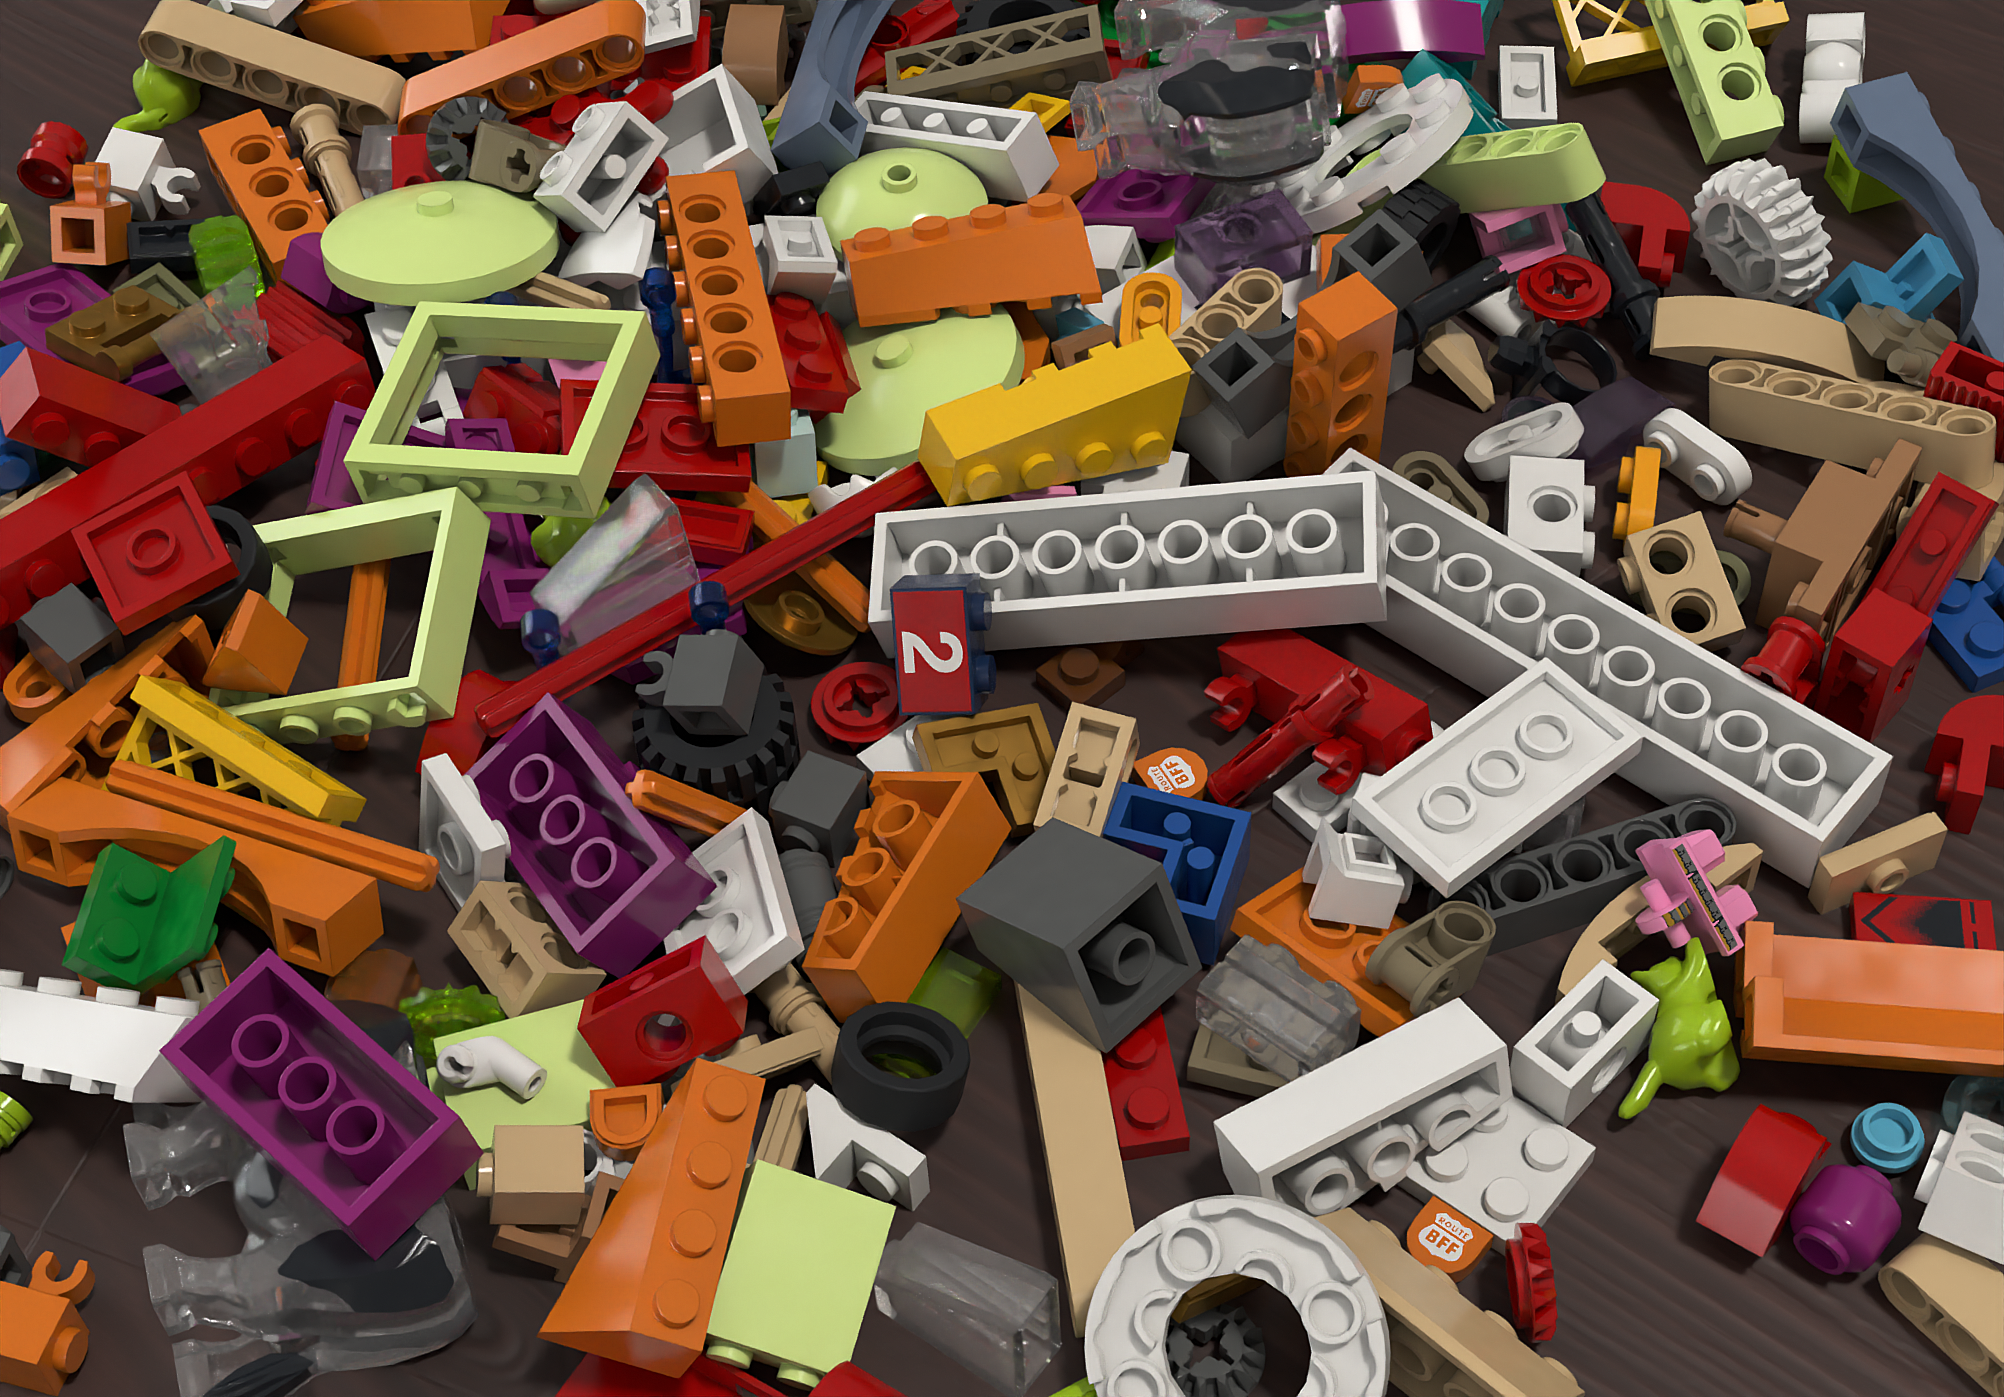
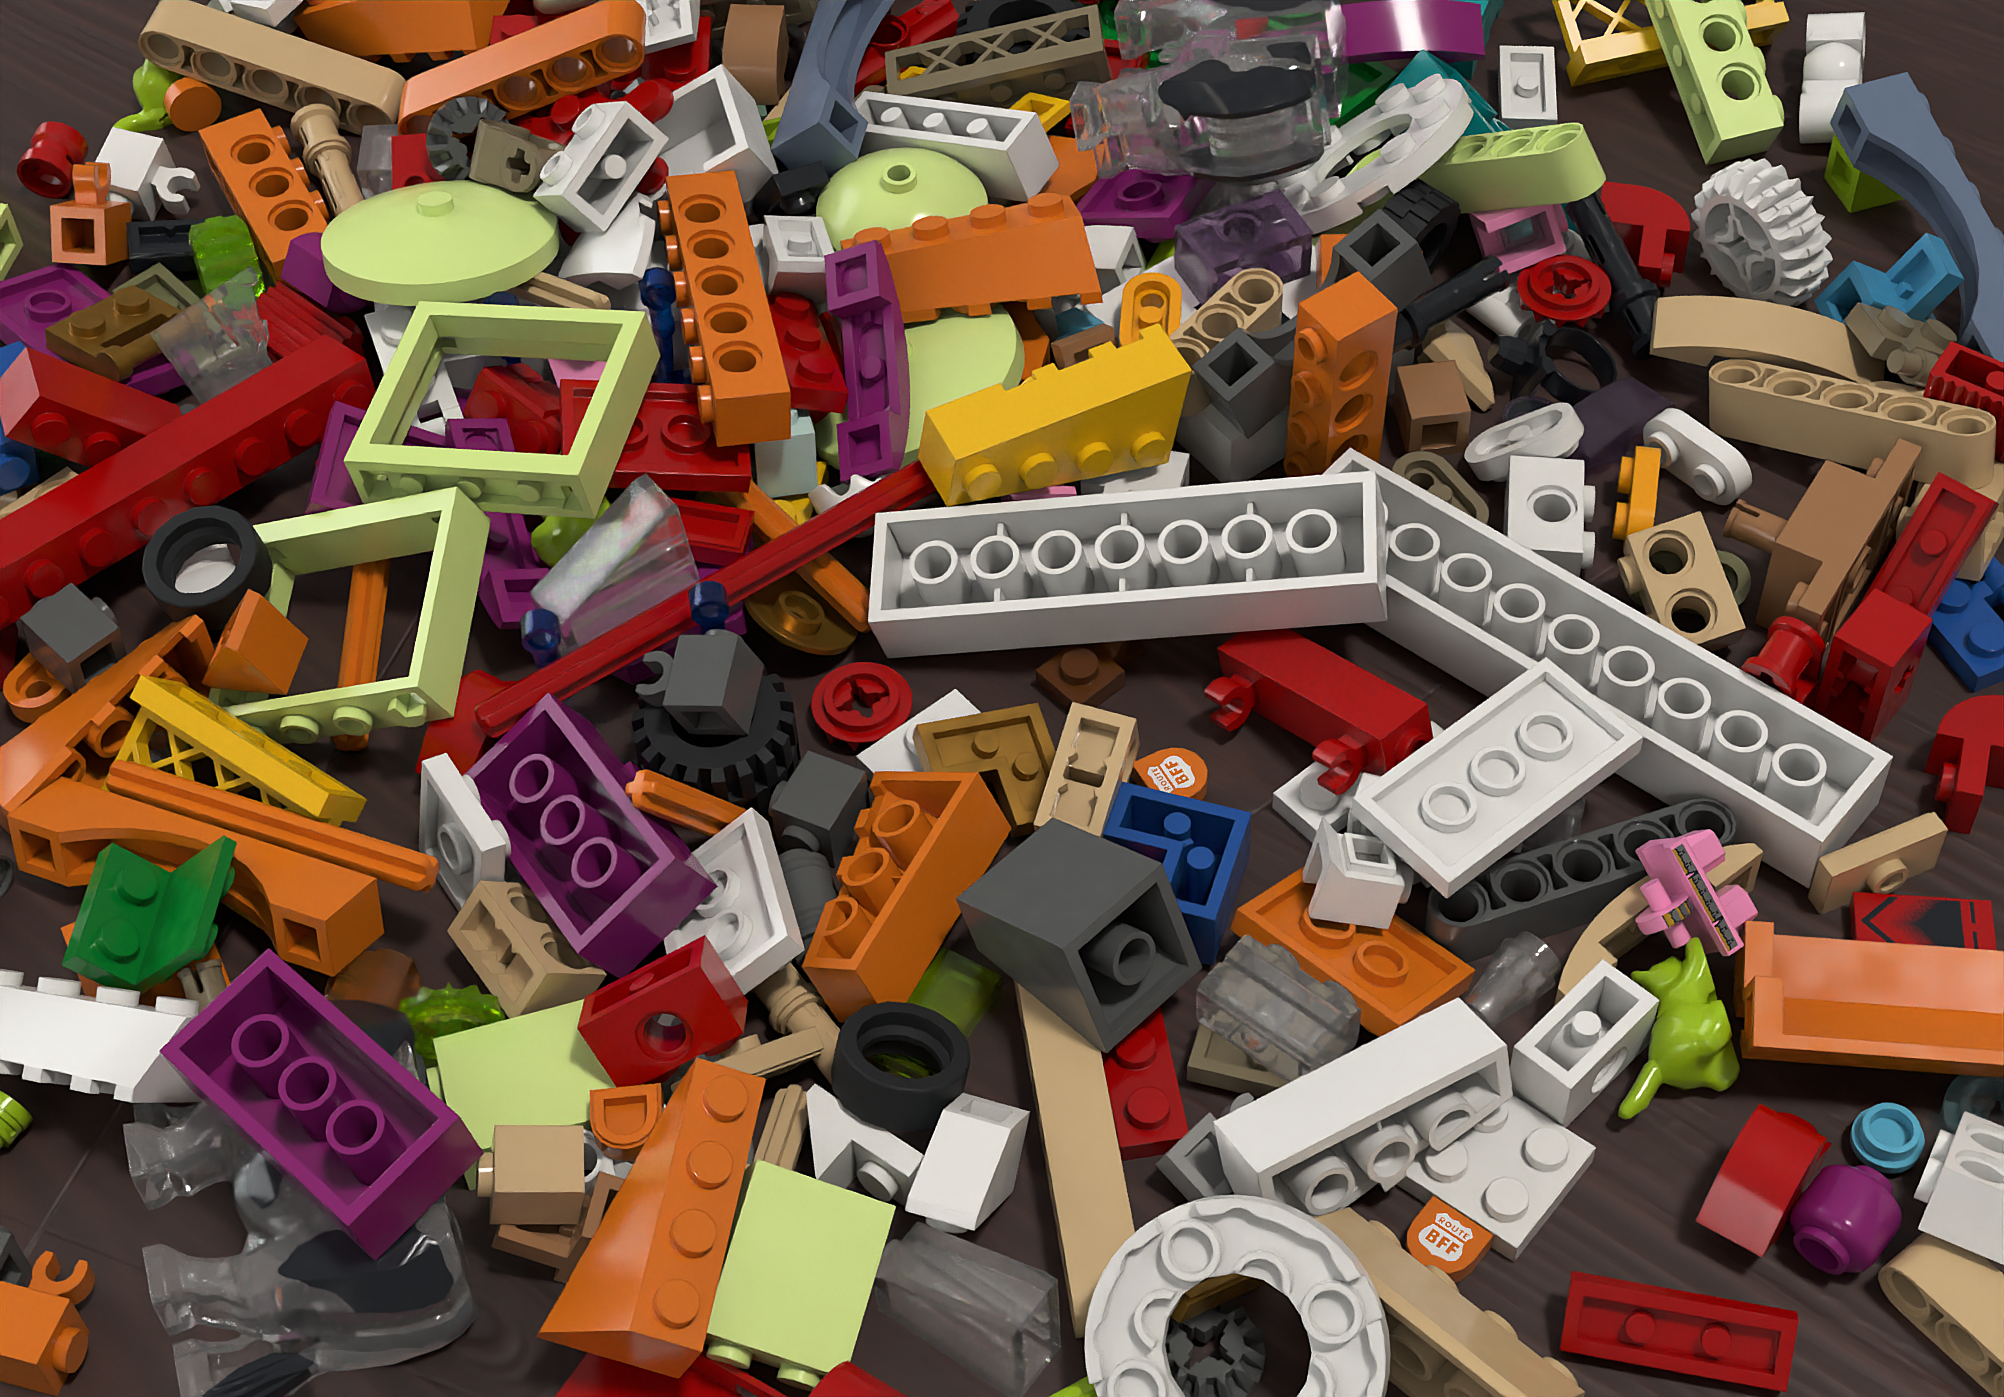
red plate [70,470,241,636] -> none
white arm [436,1036,547,1099] -> none
brick [890,573,996,715] -> none
red pin [1207,664,1374,808] -> none
orange tile [1341,65,1404,114] -> none
dark tan piece [1365,901,1496,1018] -> none
red gear [1505,1223,1558,1343] -> none
none -> orange tile [163,77,222,132]
none -> magenta slope [824,240,910,485]
none -> white slope [905,1093,1030,1233]
none -> light grey plate [1155,1092,1254,1202]
none -> medium nougat brick [1393,360,1471,456]
none -> clear cone [1463,931,1562,1030]
none -> red plate [1560,1271,1799,1392]

